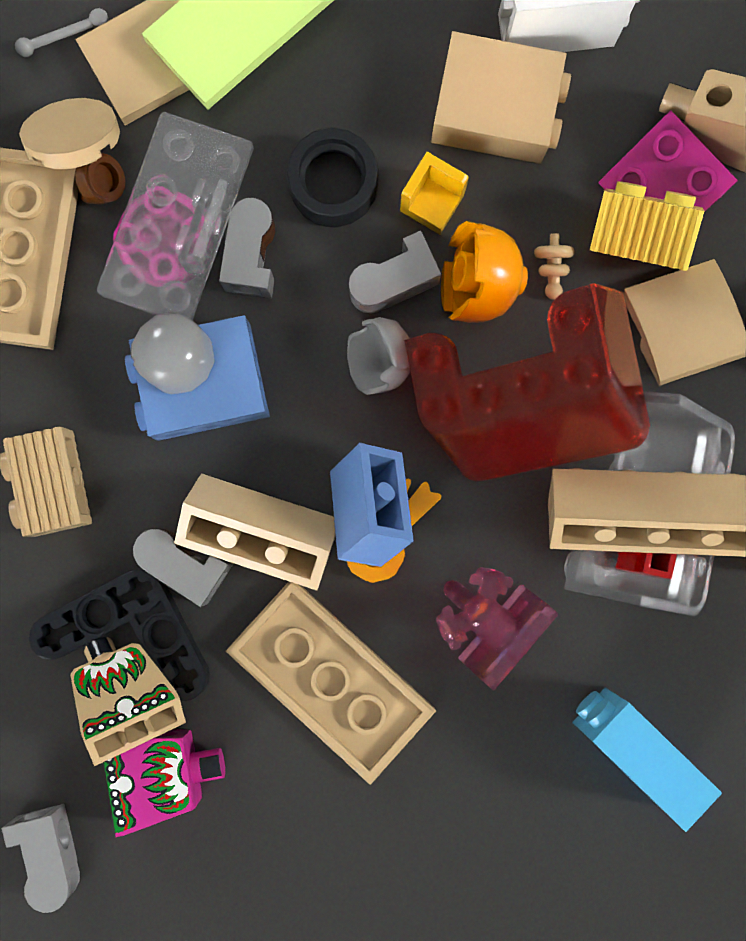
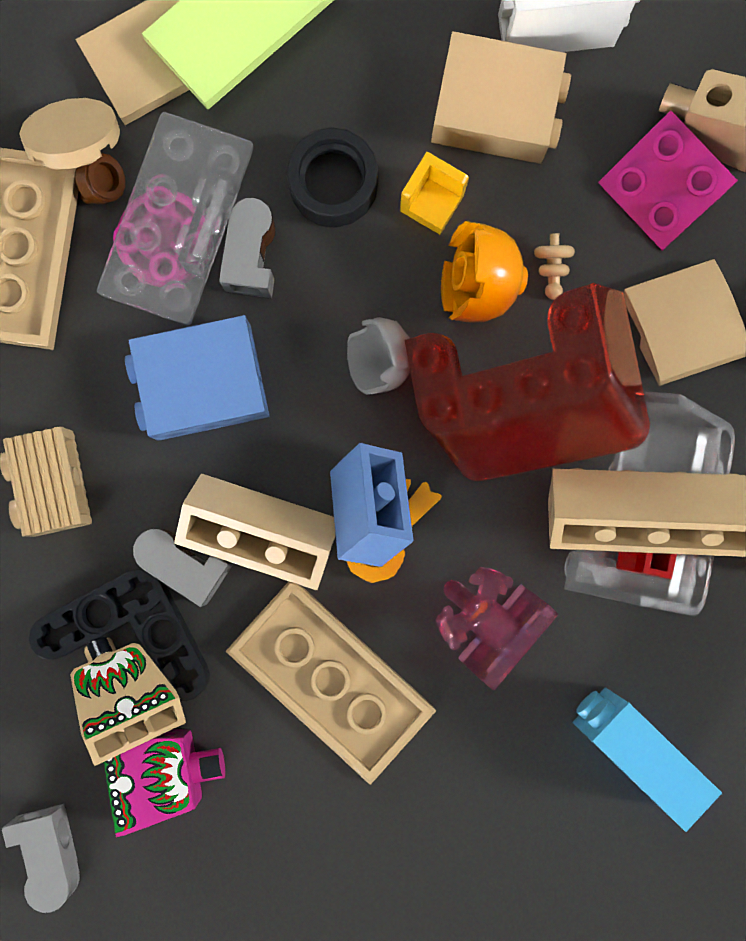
light grey hinge [15,8,109,57] -> none
light grey hair [131,313,215,394] -> none
light grey leg [349,230,441,313] -> none
light yellow brick [590,181,704,271] -> none

